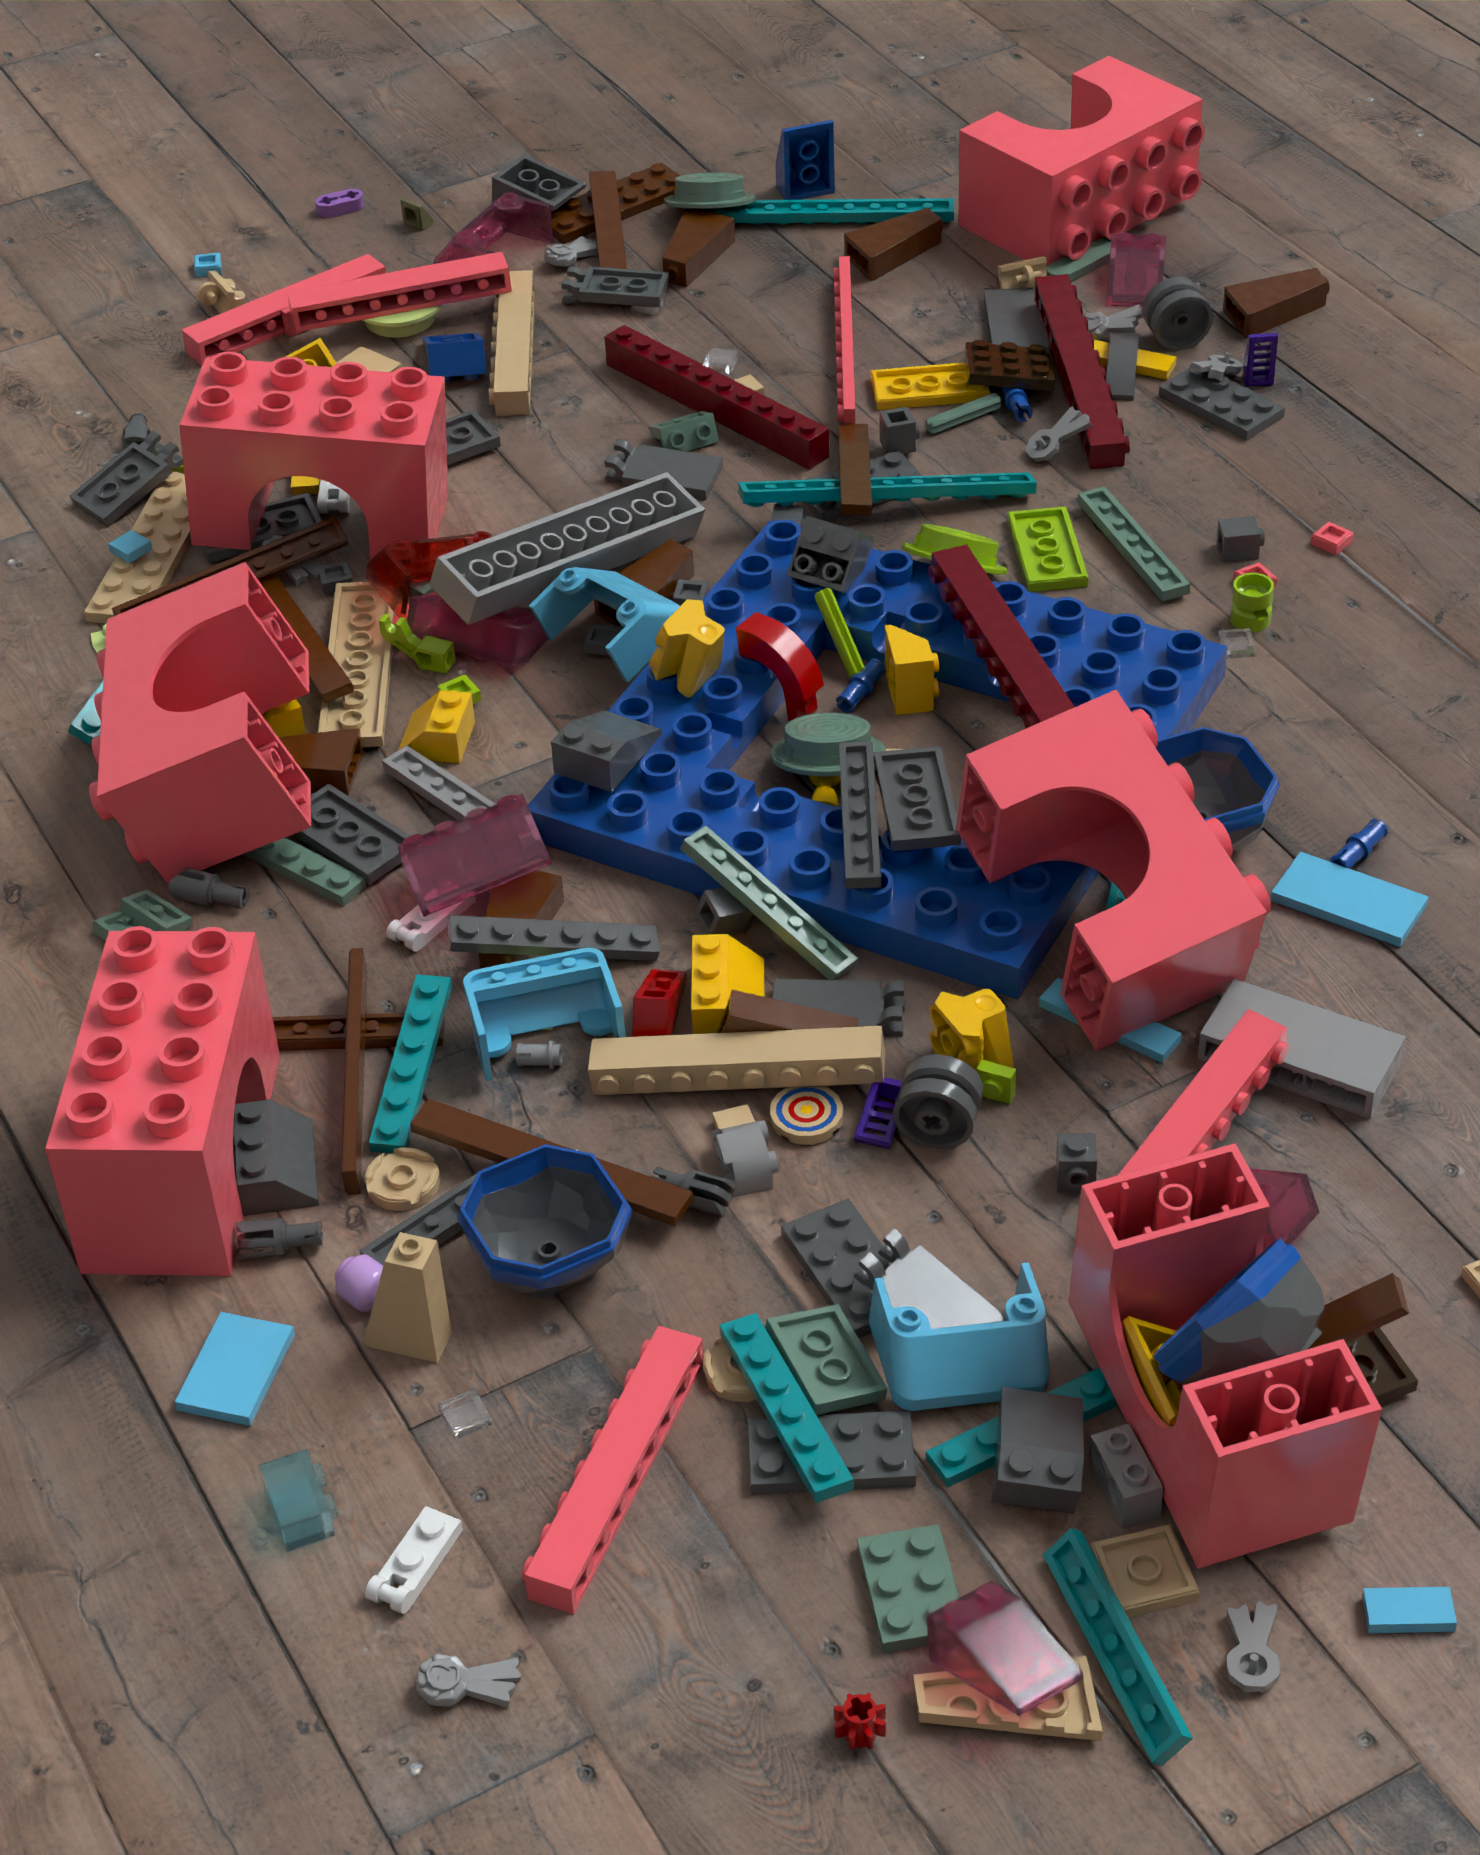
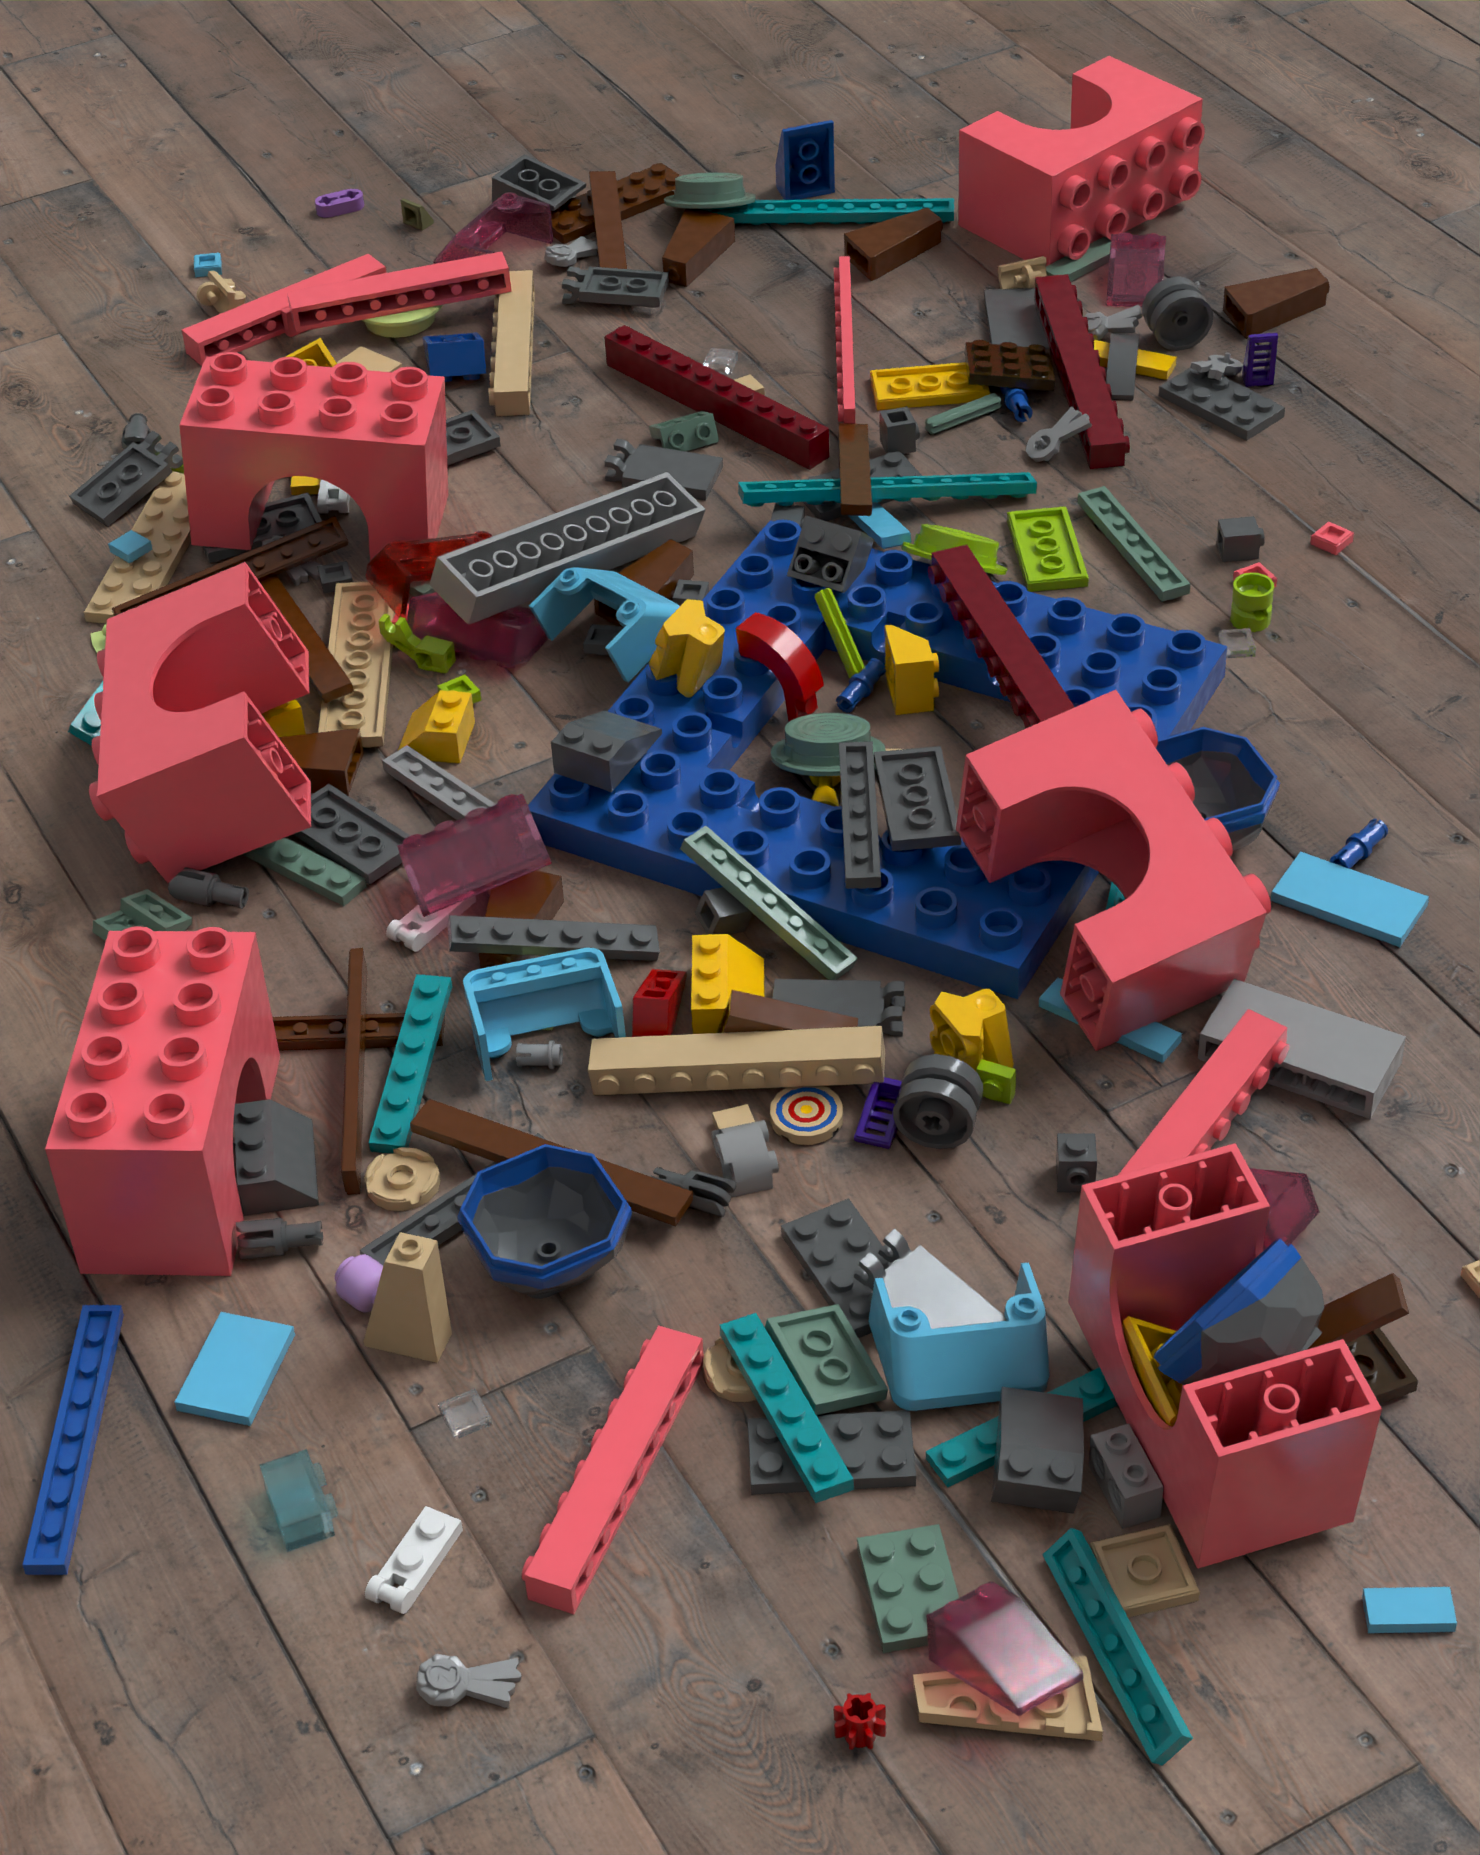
light grey piece [1226,1601,1280,1693] -> none
none -> blue plate [23,1305,124,1575]
none -> medium azure tile [848,503,911,549]

